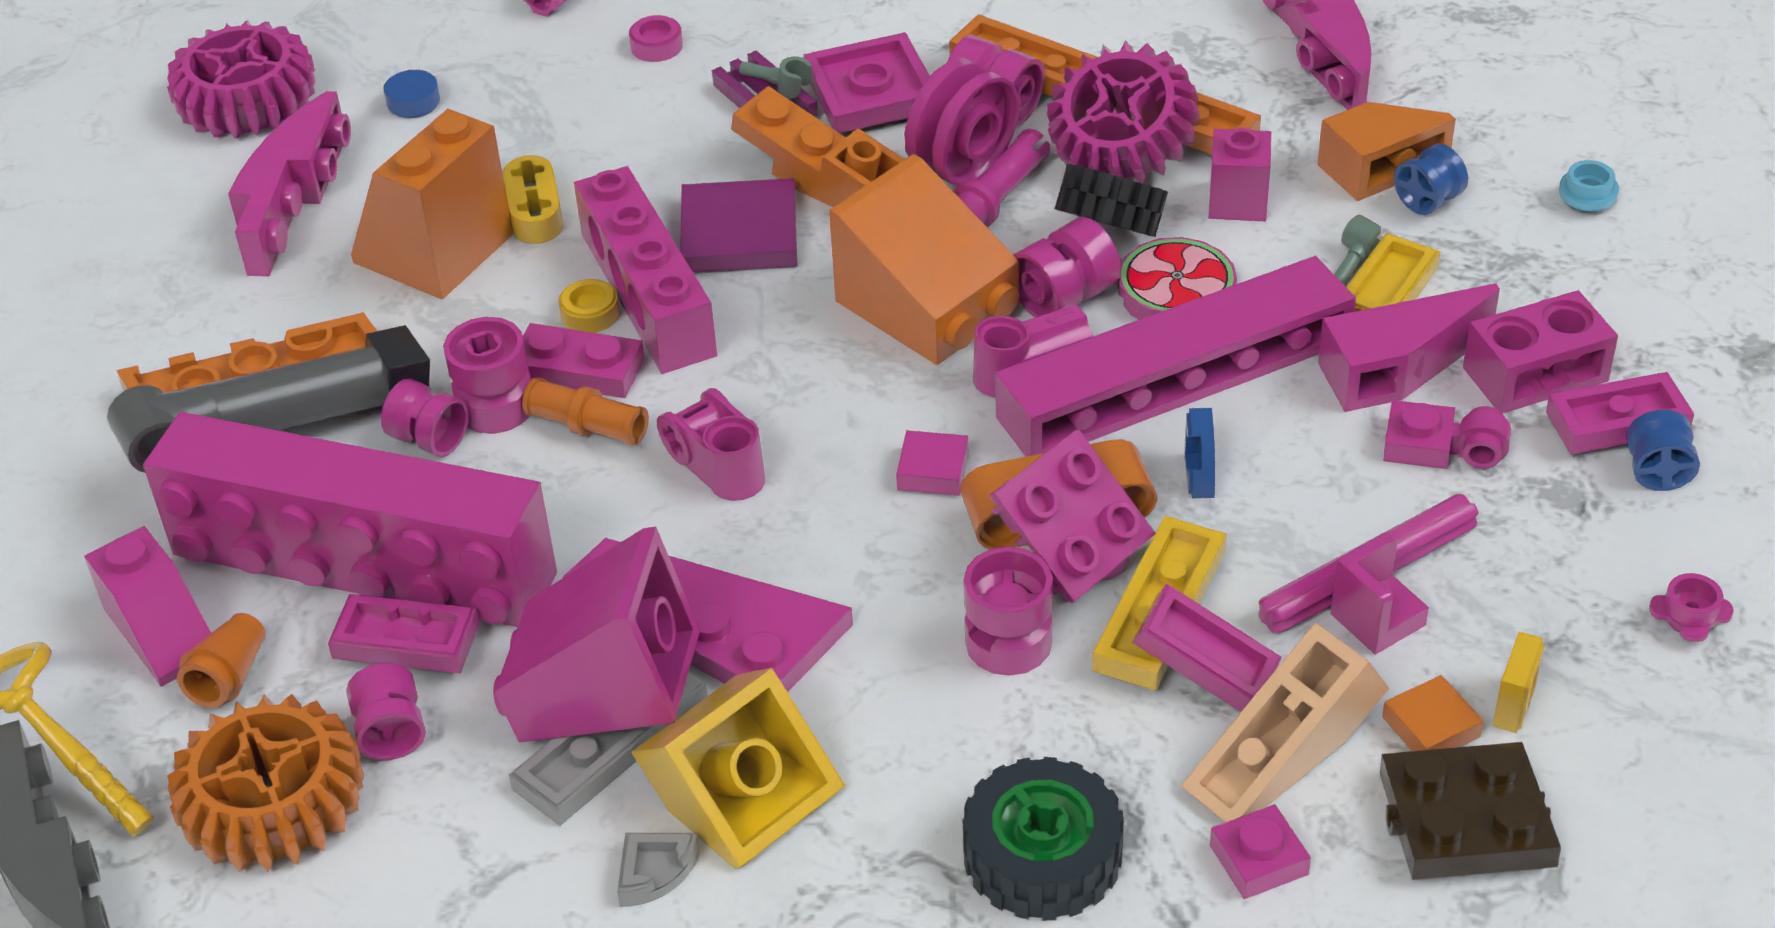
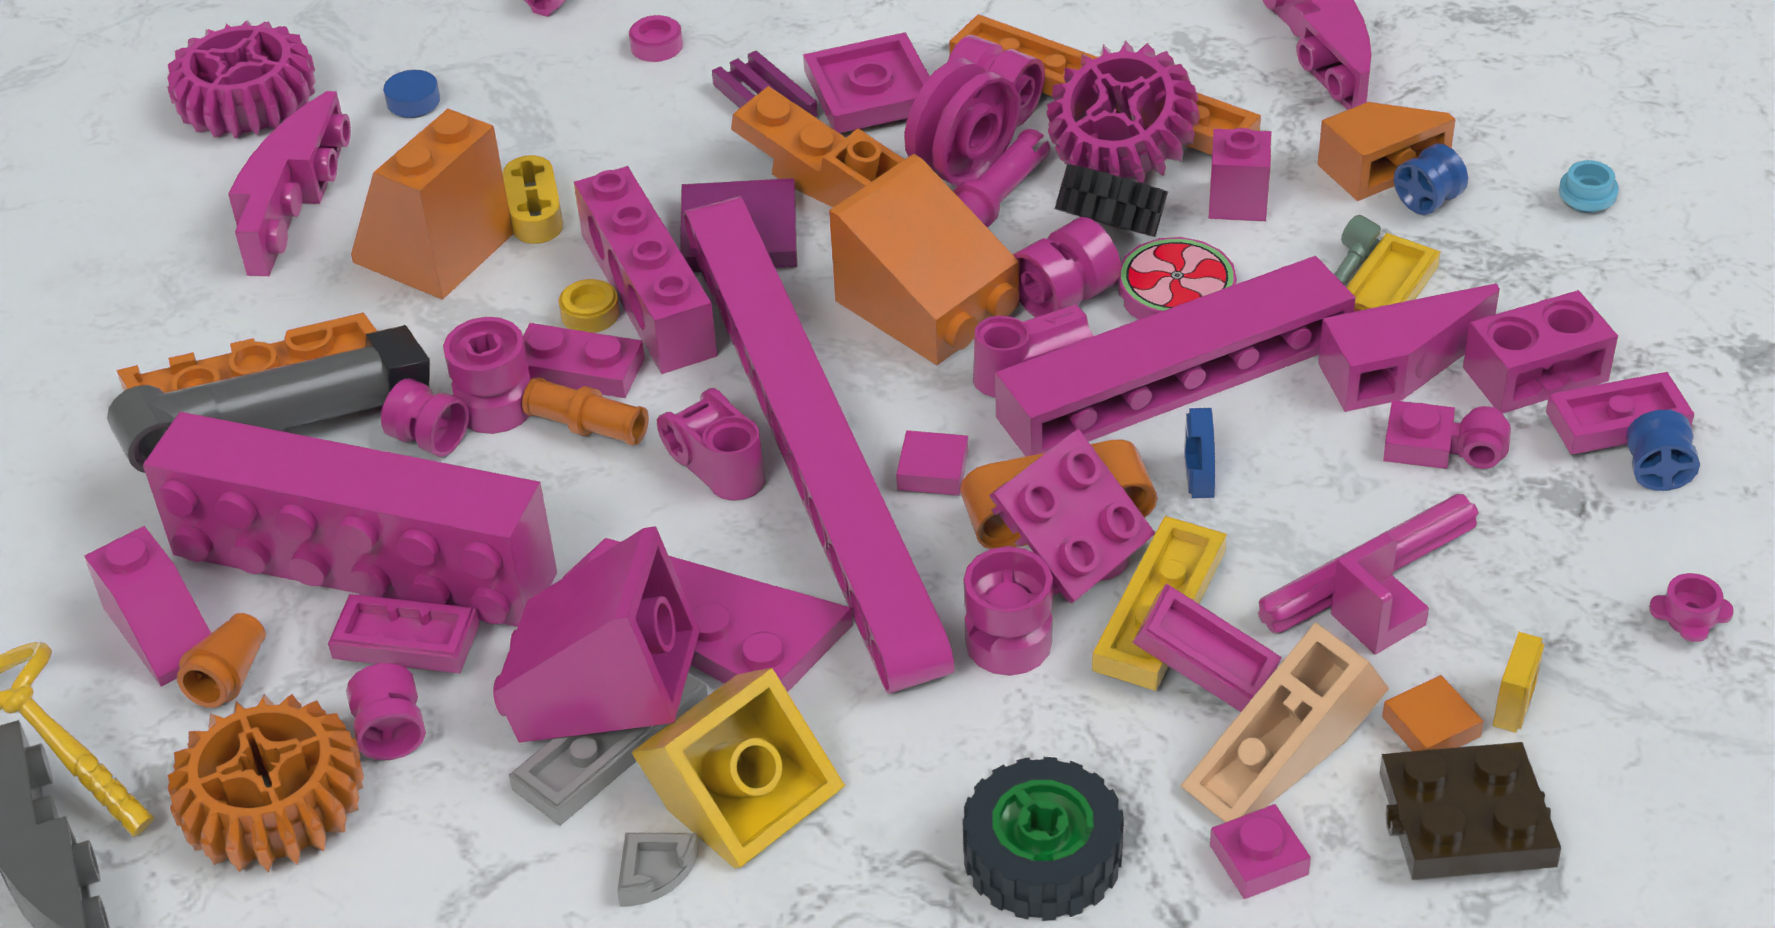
sand green hand [739,56,812,99] -> none
none -> dark pink beam [683,196,955,694]

